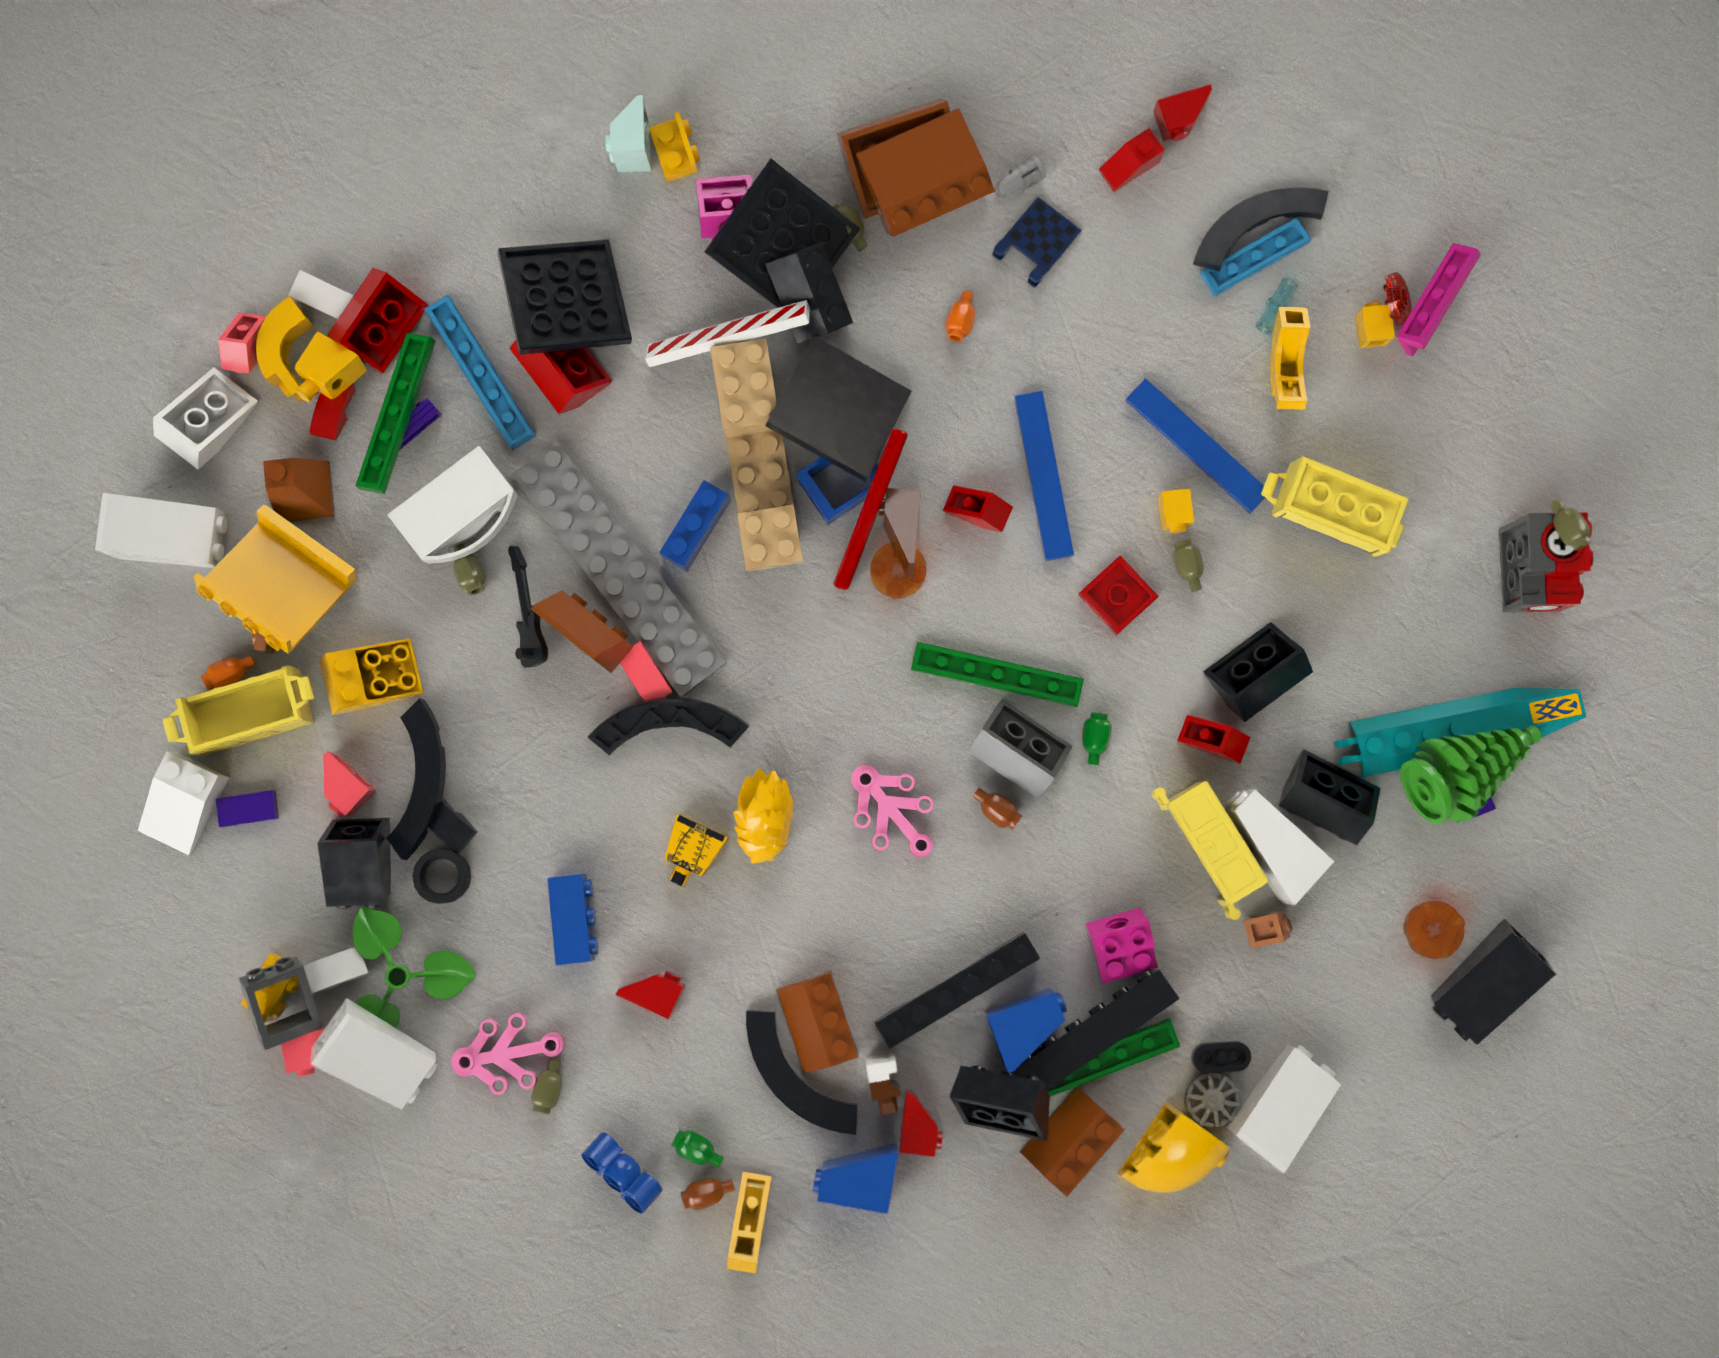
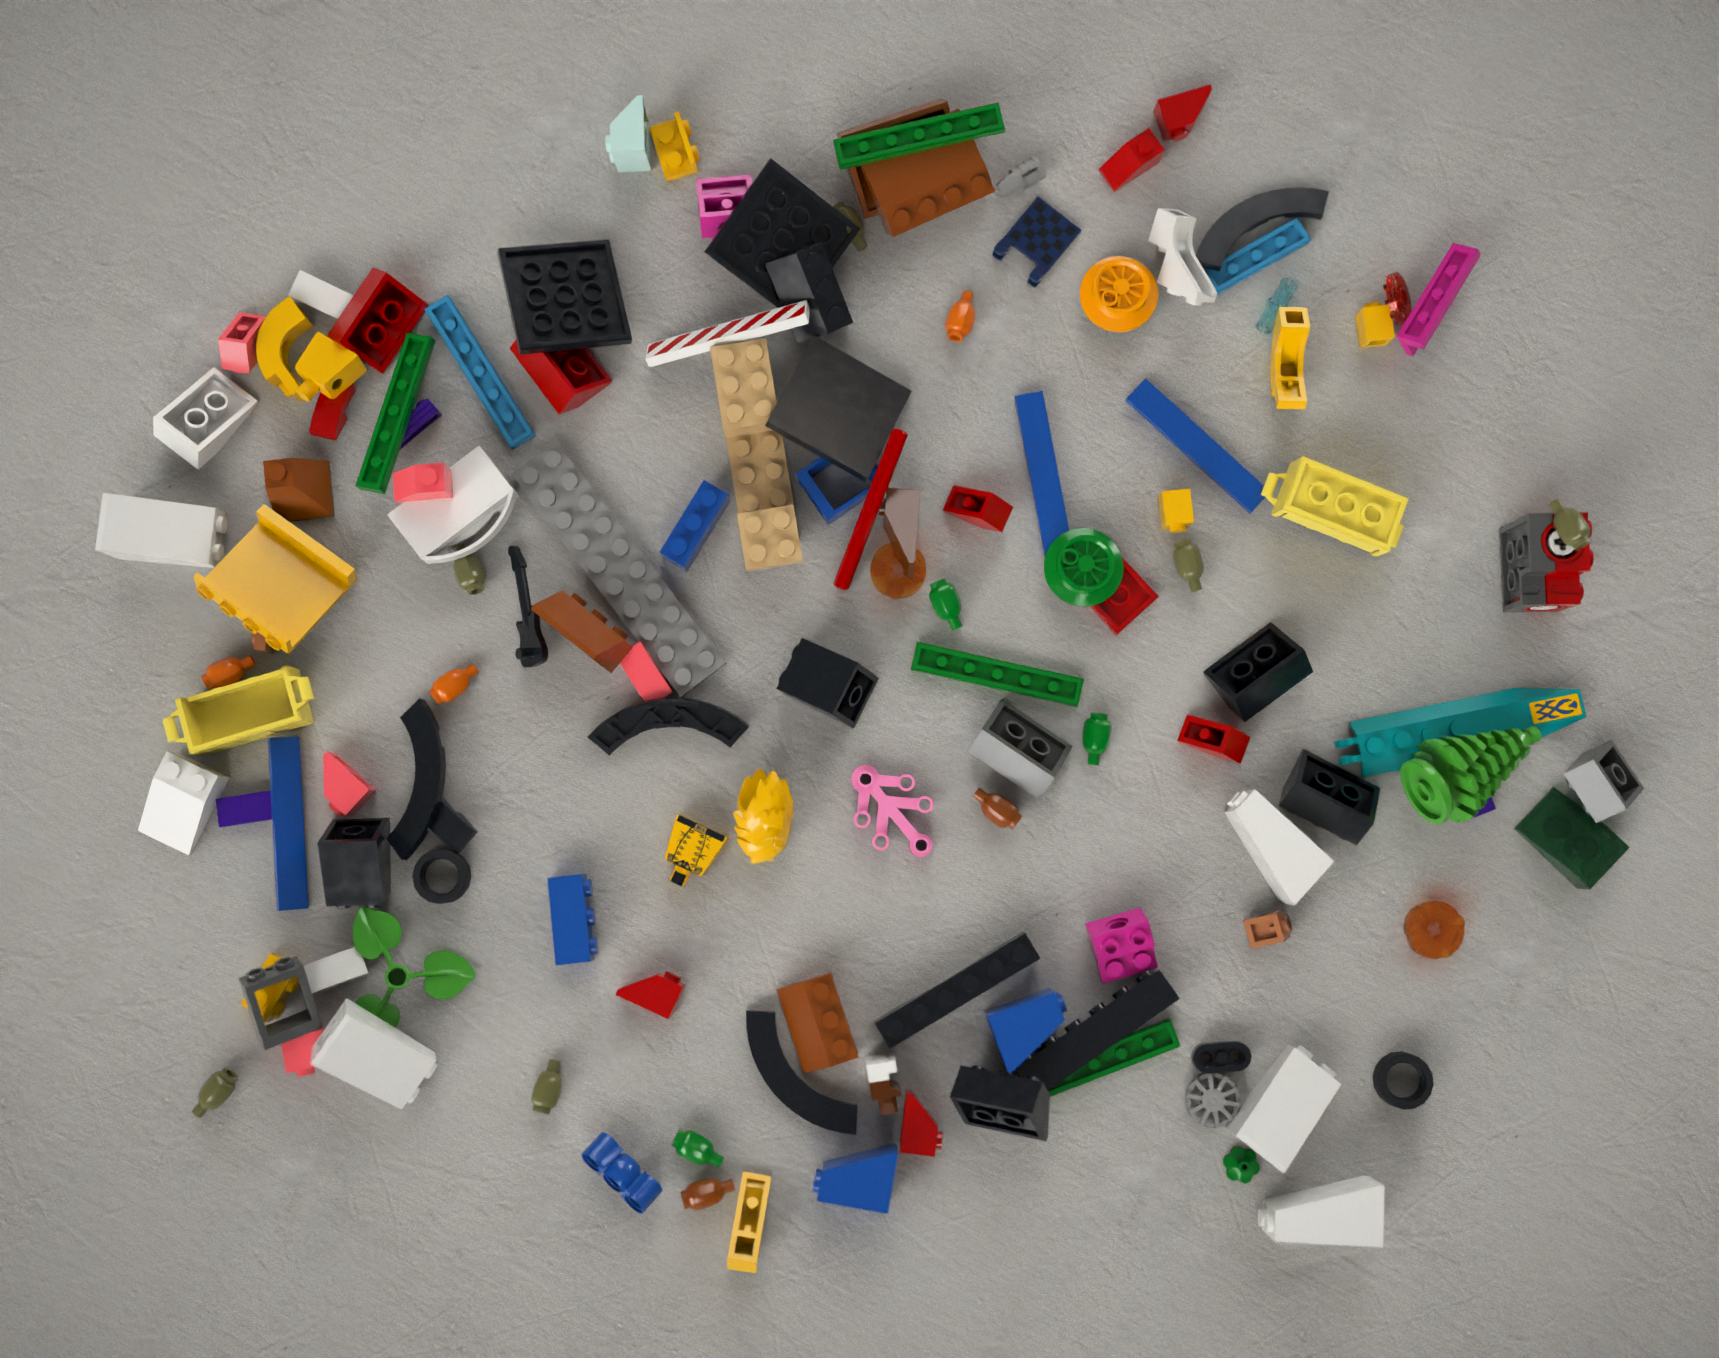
yellow slope [319,638,424,715] -> none
bright pink plant [451,1013,565,1095] -> none
dark orange slope [1019,1086,1125,1197] -> none
yellow brick [1117,1101,1230,1193] -> none
light yellow container [1151,781,1268,920] -> none
black slope [1431,919,1556,1045] -> none
none -> olive plant [192,1068,238,1118]
none -> blue tile [268,737,308,911]
none -> coral slope [393,462,453,503]
none -> orange plant [428,663,479,705]
none -> black slope [776,638,879,729]
none -> green tile [833,102,1005,170]
none -> green plant [929,578,962,631]
none -> green wheel [1044,528,1123,607]
none -> light orange wheel [1079,256,1158,332]
none -> white arch [1148,208,1217,306]
none -> green plant [1223,1146,1260,1183]
none -> white slope [1258,1176,1385,1247]
none -> black tyre [1373,1051,1434,1110]
none -> clear green slope [1514,787,1630,889]
none -> brick [1564,740,1644,823]

